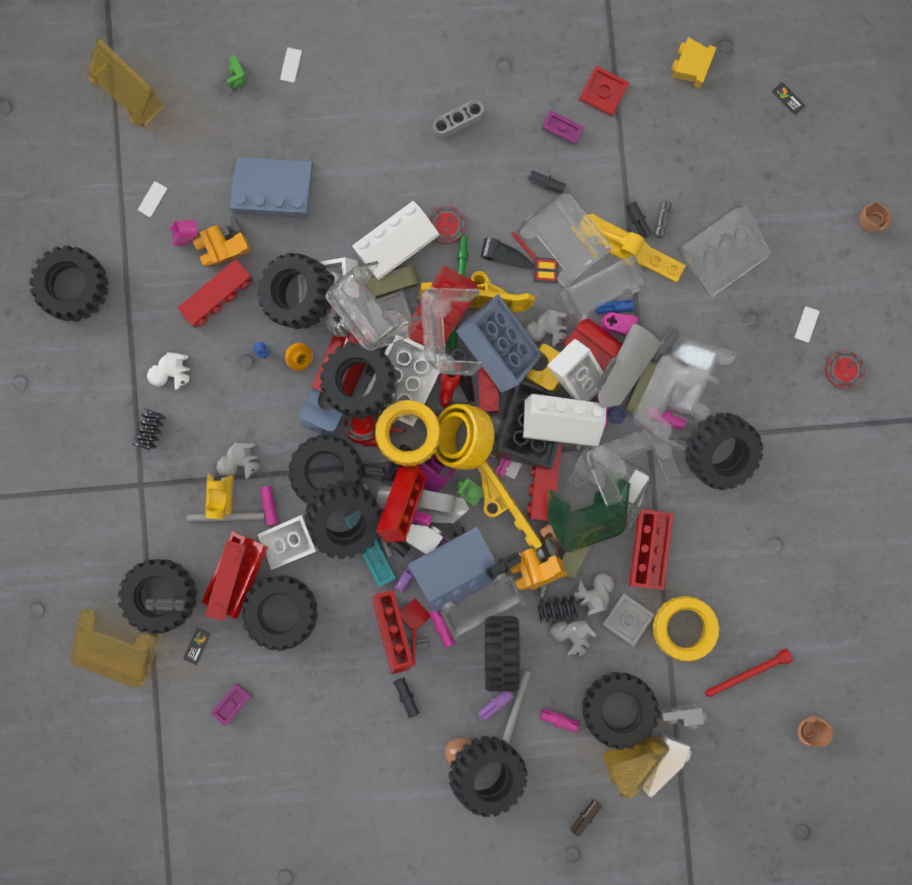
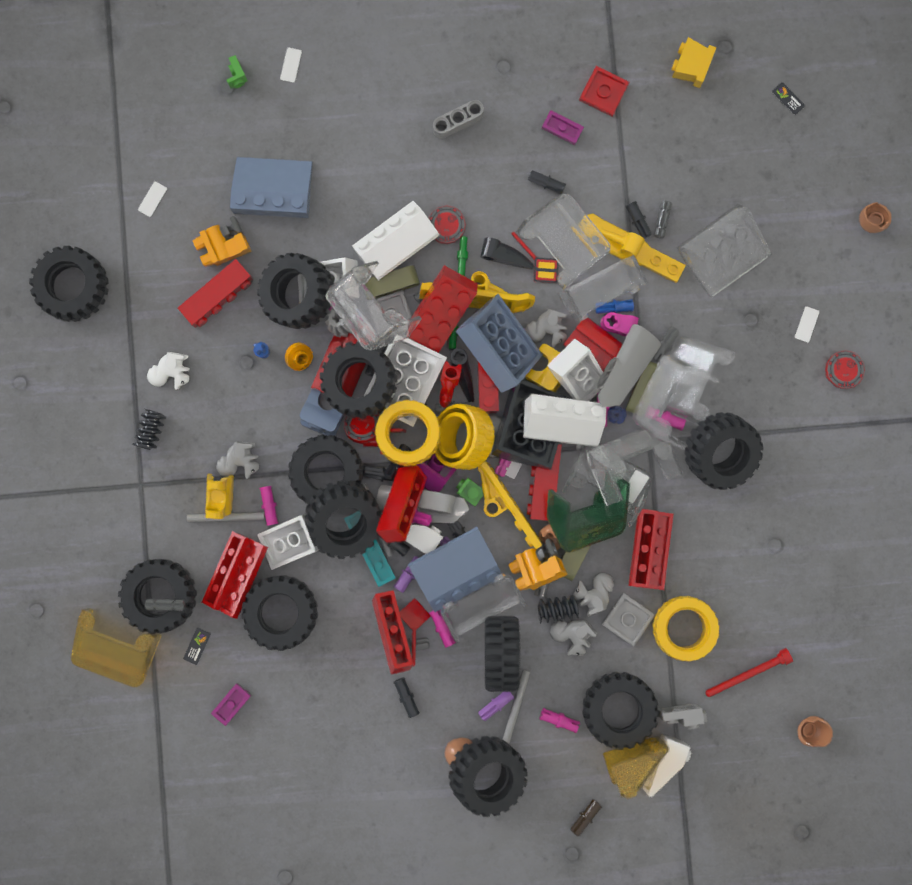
clear yellow windscreen [87,38,163,128] -> none
dark pink piece [169,220,197,246] -> none
red plate [205,540,246,621] -> none
clear windscreen [420,288,483,375] -> none
black axle [486,552,522,580] -> none

